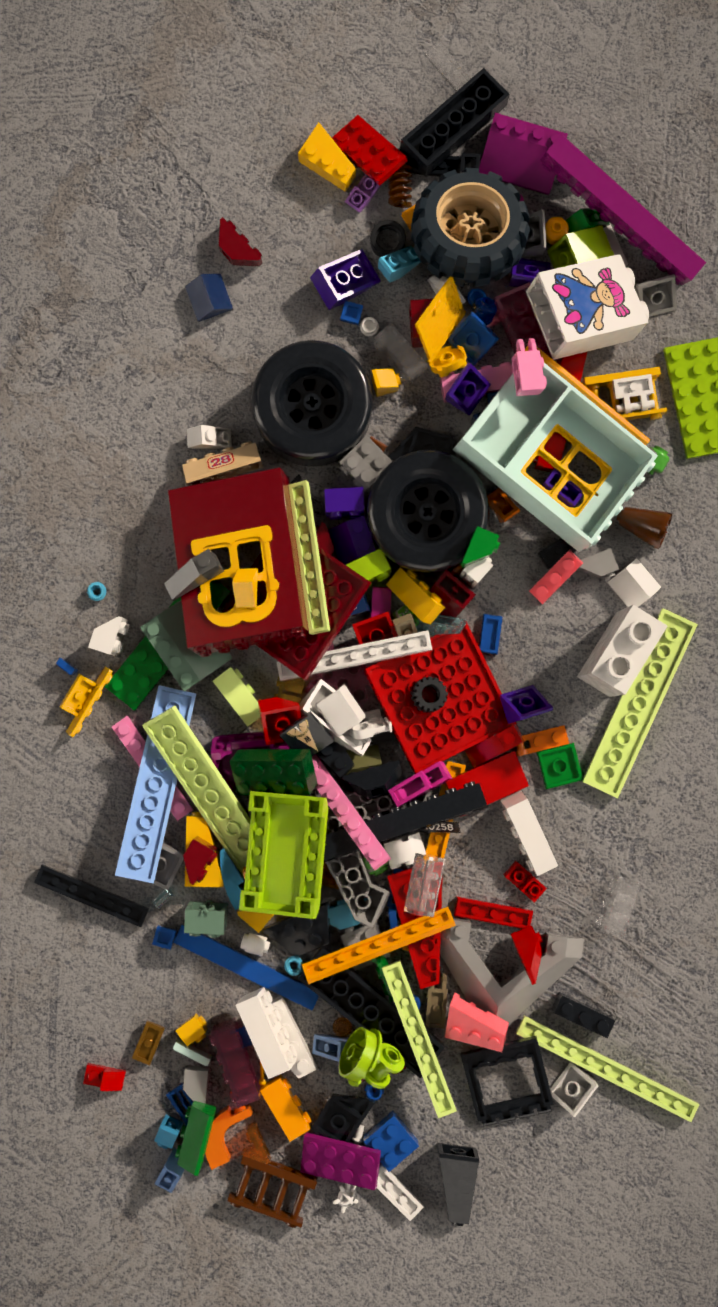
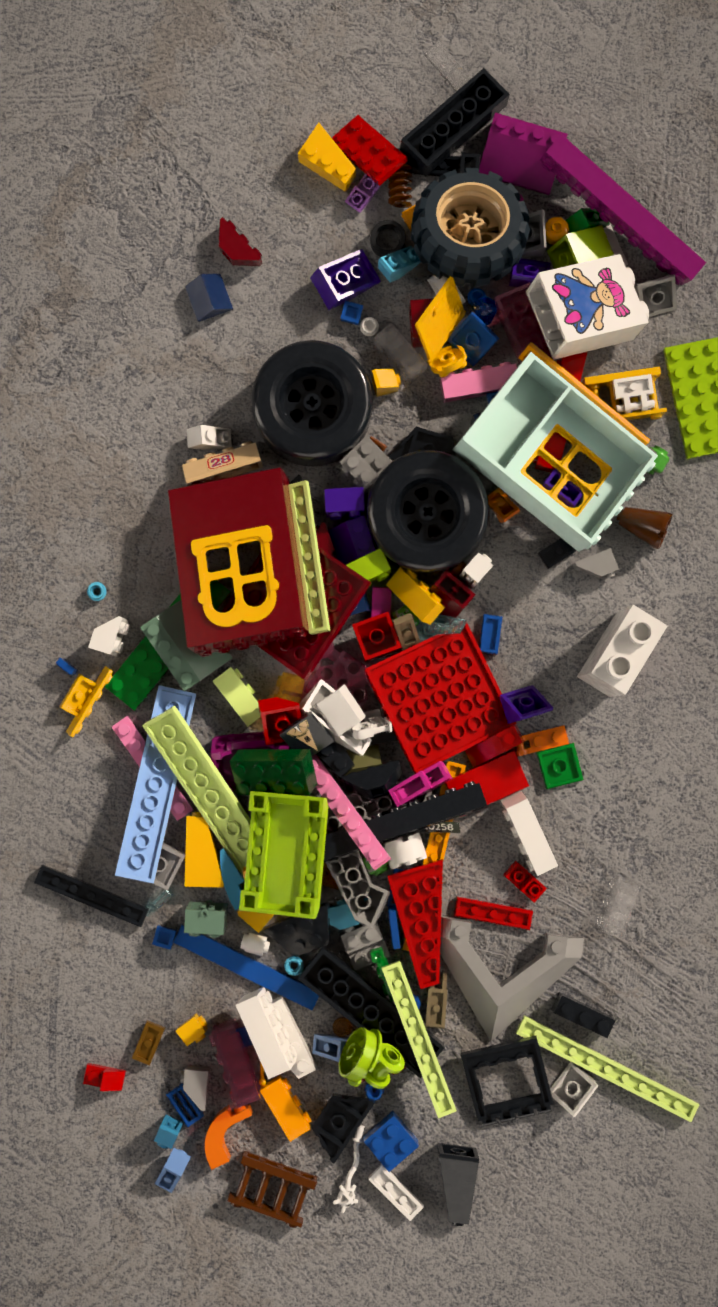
dark grey slope [164,549,224,601] -> none
light aqua tile [173,1039,212,1066] -> none
green slope [175,1101,217,1176] -> none
dark red slope [183,836,218,885] -> none
yellow slope [232,568,258,608] -> none
clear orange slope [241,1122,272,1164] -> none
white tile [277,630,432,681] -> none
magenta plate [300,1133,381,1190] -> none
light orange plate [302,907,456,984] -> none
clear brick [404,853,445,917] -> none
black tyre [411,677,448,713] -> none
dark purple slope [445,362,491,416] -> none
coral wedge [445,992,509,1052] -> none
green slope [460,526,500,567] -> none
red slope [510,926,543,985] -> none
bright pink hinge [511,338,547,396] -> none
coral plate [529,550,583,604] -> none
yellowish green plate [582,608,698,798] -> none
white slope [607,558,661,607] -> none

